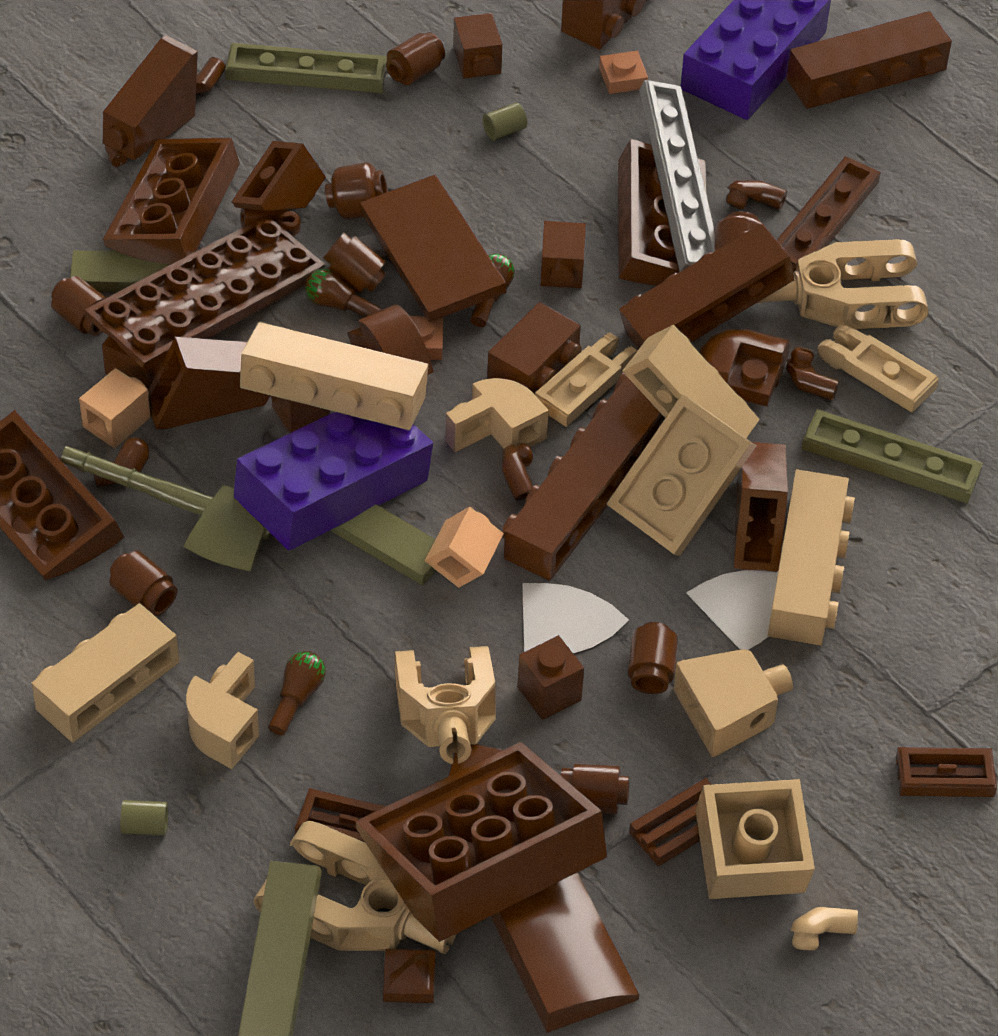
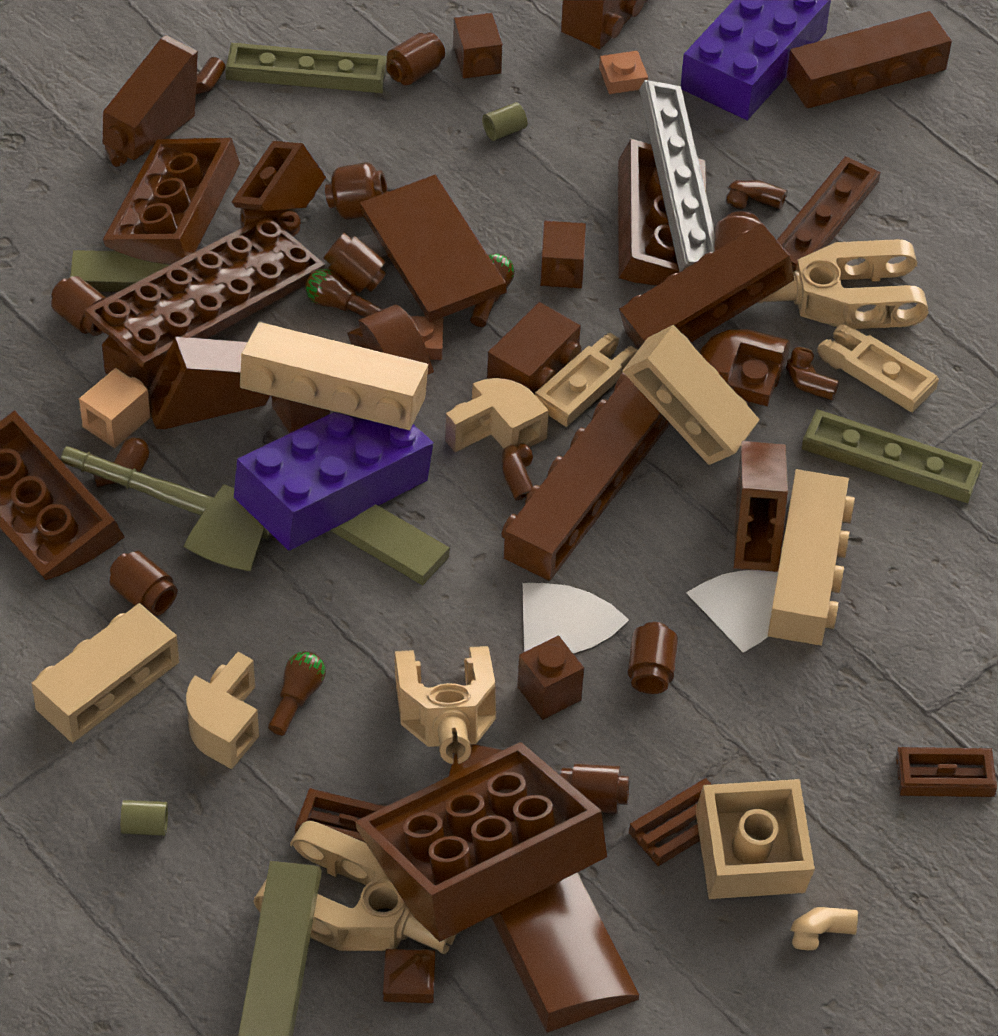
light nougat brick [425,506,504,588] -> none
tan plate [607,394,756,556] -> none
tan torso [673,649,793,757] -> none

